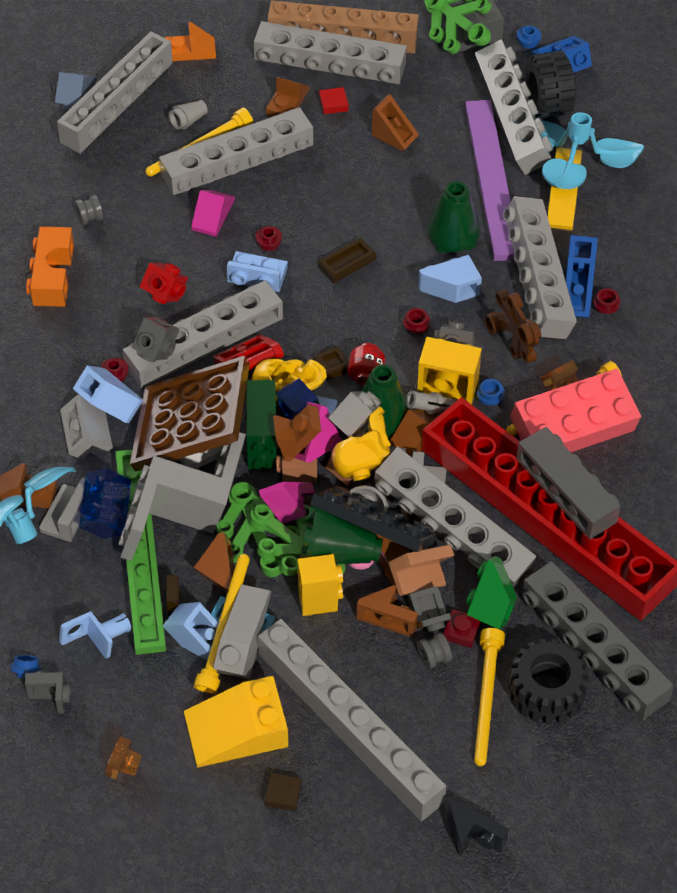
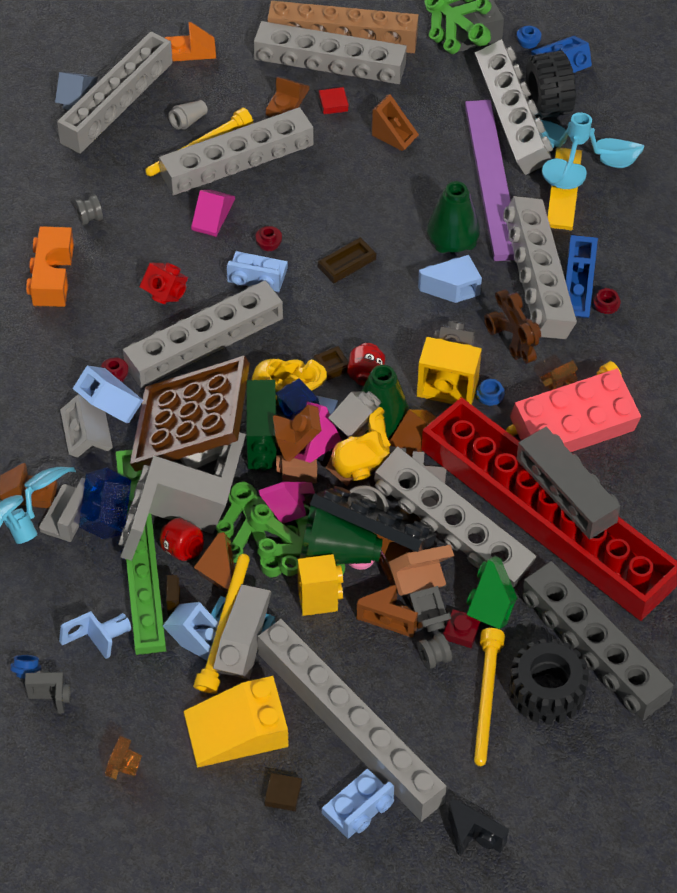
dark grey brick [132,317,180,362] -> none
red plate [213,334,284,370] -> none
dark red plate [403,308,430,334] -> none
light grey pin [406,390,458,415] -> none
none -> red head [160,518,204,561]
none -> light blue bracket [322,769,394,839]

